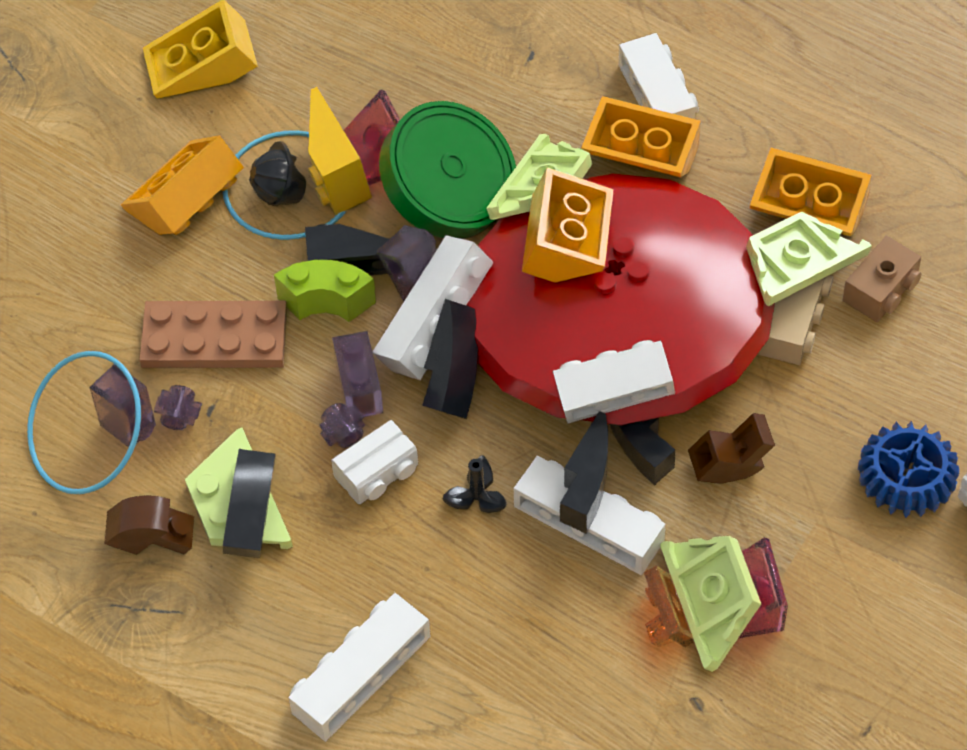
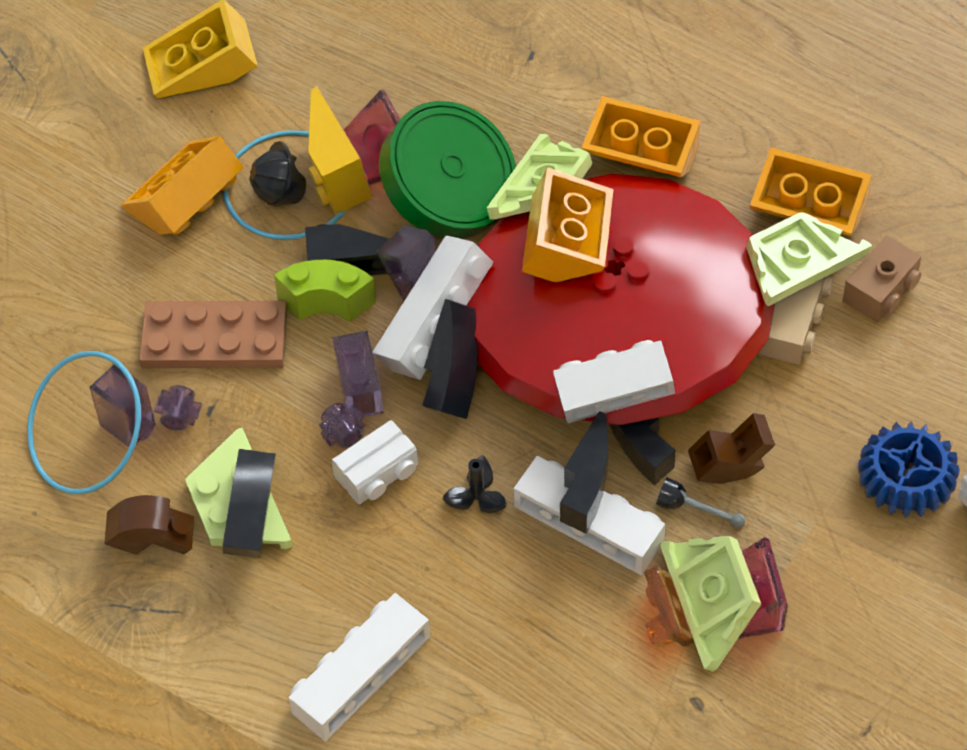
white brick [619,33,699,119] -> none
none -> hinge [656,477,745,528]

